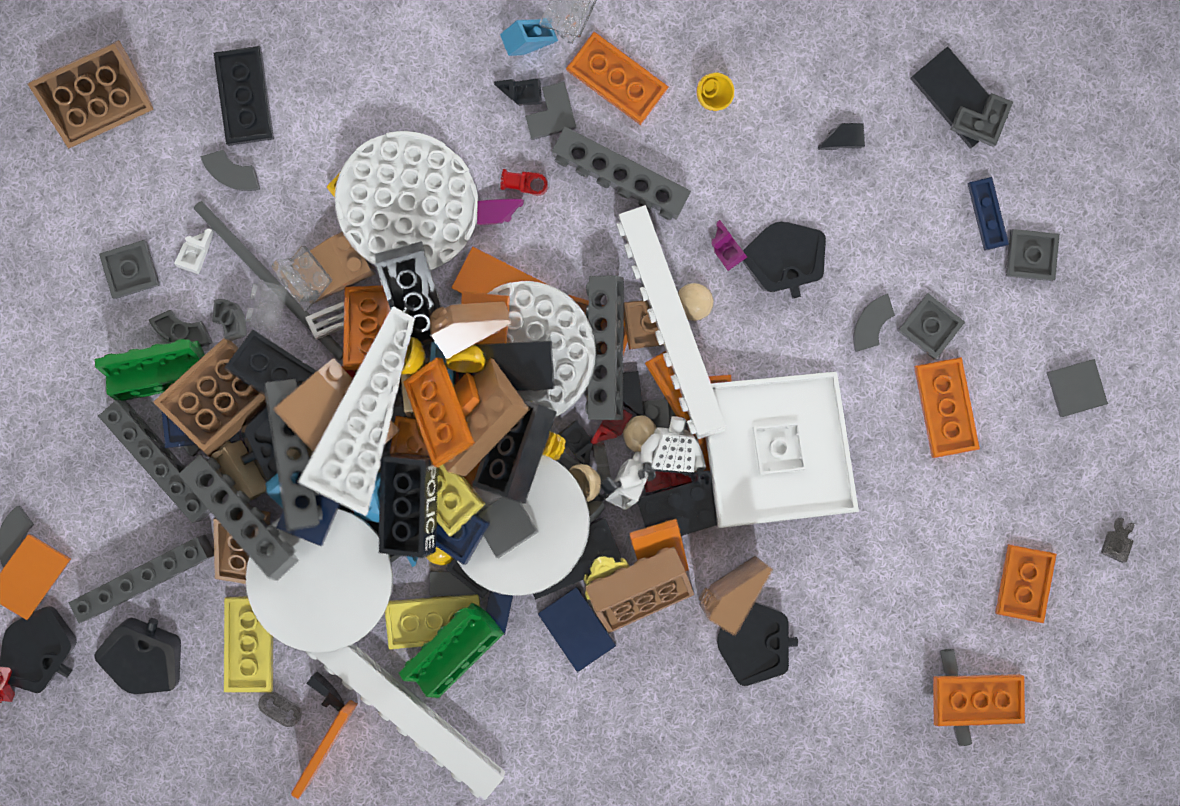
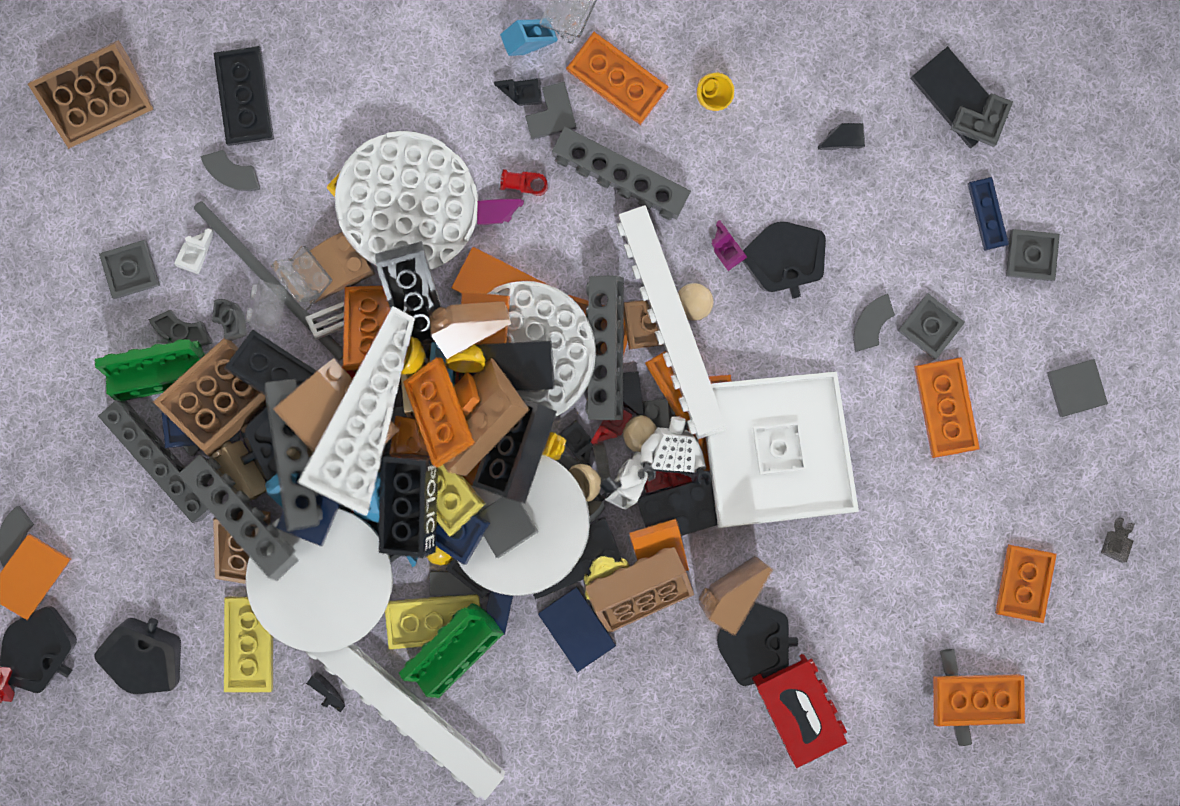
dark grey brick [68,534,214,624] -> none
clear smoke beam [258,691,302,727] -> none
orange tile [291,700,358,799] -> none
none -> red panel [752,654,848,769]

